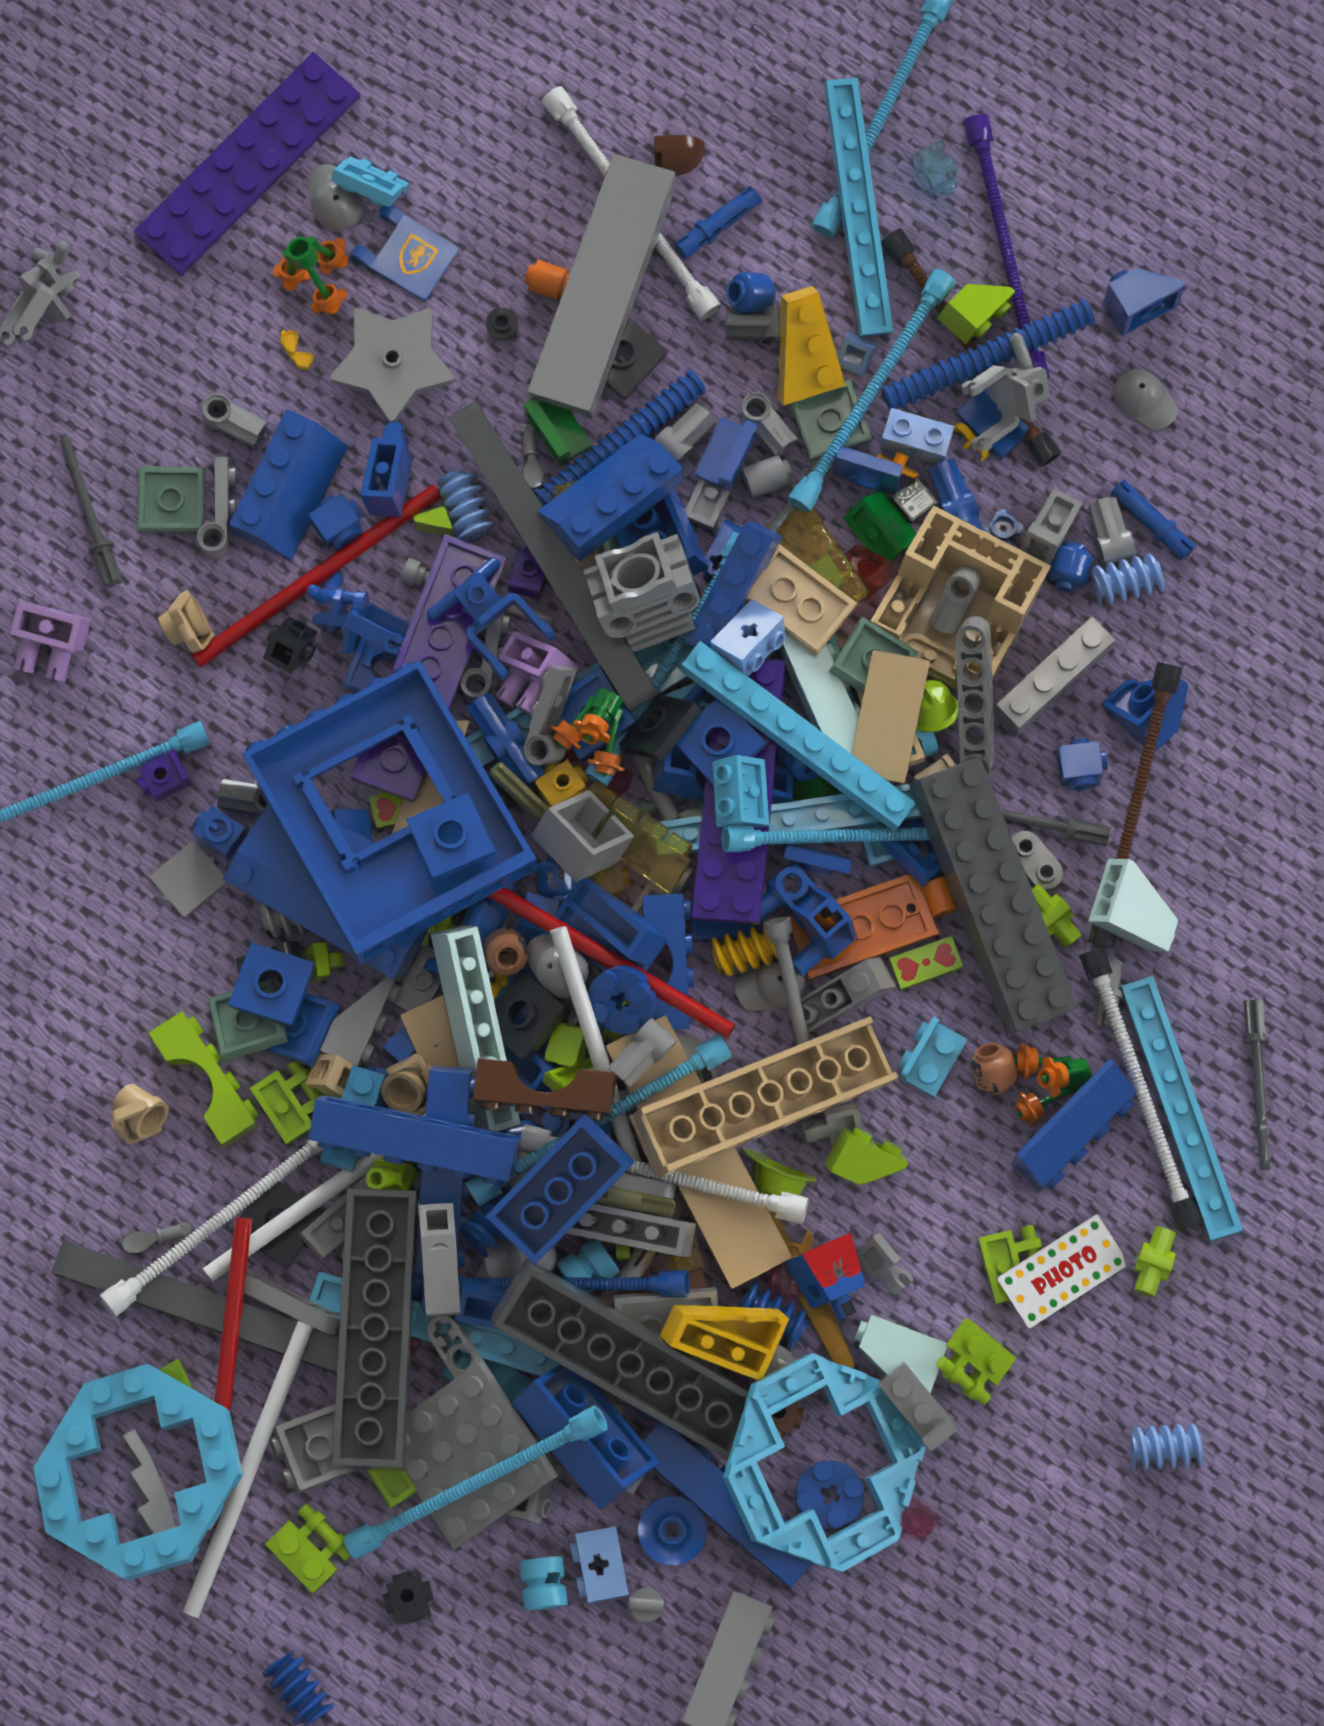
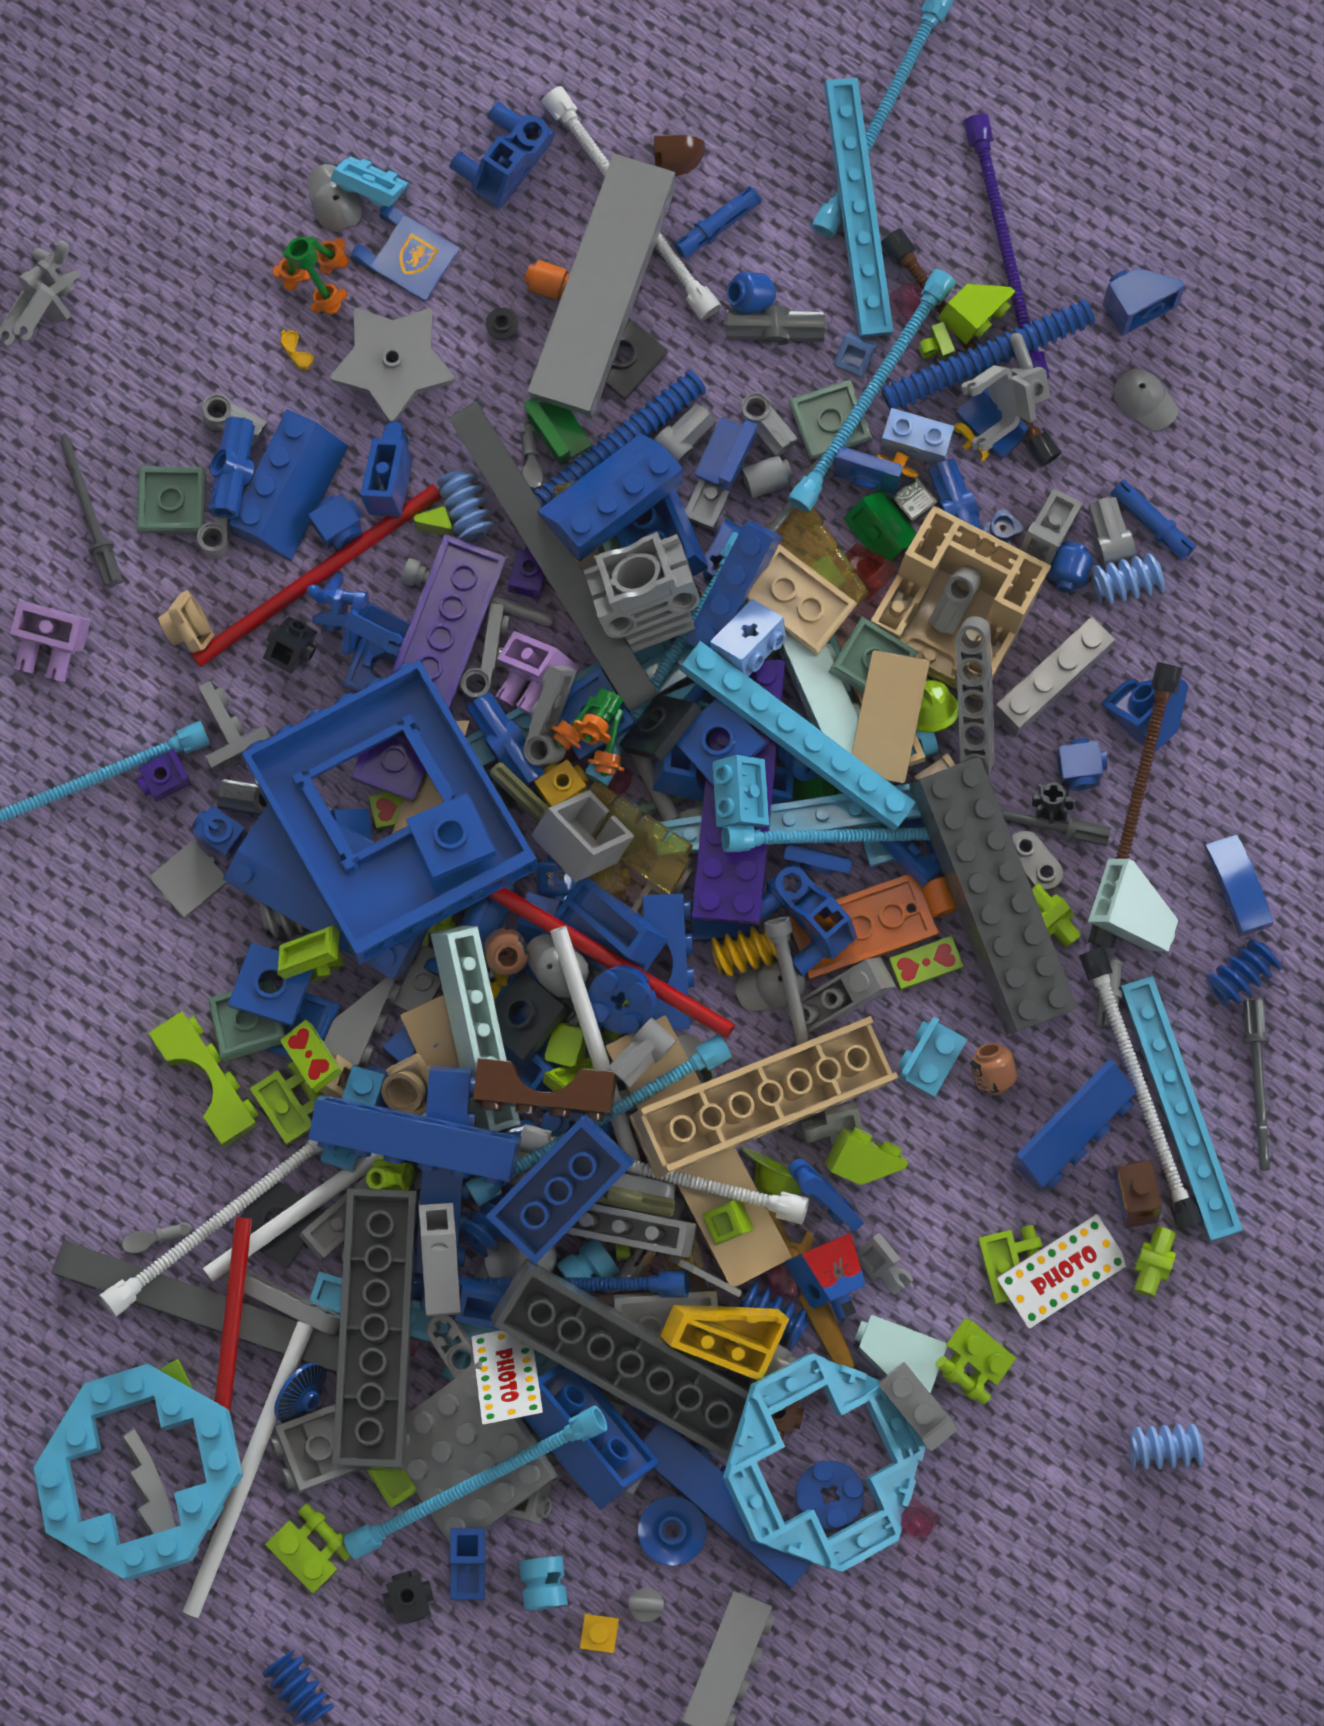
tan piece [111,1084,169,1144] -> none
dark purple plate [134,52,361,277] -> none
blue piece [427,557,556,681] -> none
light blue brick [570,1526,629,1604] -> none
yellow wedge [777,286,846,406] -> none
clear light blue brick [913,139,958,197] -> none
orange plant [1013,1043,1091,1128] -> none
none -> light grey bracket [199,681,271,774]
none -> blue piece [208,416,255,519]
none -> dish [274,1363,326,1423]
none -> lime tile [277,925,340,979]
none -> lime tile [280,1020,343,1093]
none -> blue piece [449,101,555,209]
none -> blue slope [450,1528,486,1600]
none -> white sticker [471,1330,543,1425]
none -> yellow plate [580,1614,619,1654]
none -> light grey piece [668,1255,742,1297]
none -> lime slope [703,1200,753,1246]
none -> blue plate [788,1159,864,1232]
none -> clear pink plate [890,283,923,323]
none -> lime tile [918,321,955,362]
none -> black gear [1032,781,1074,824]
none -> reddish brown torso [1112,1159,1162,1229]
none -> blue slope [1205,835,1274,937]
none -> blue piece [1206,940,1283,1010]

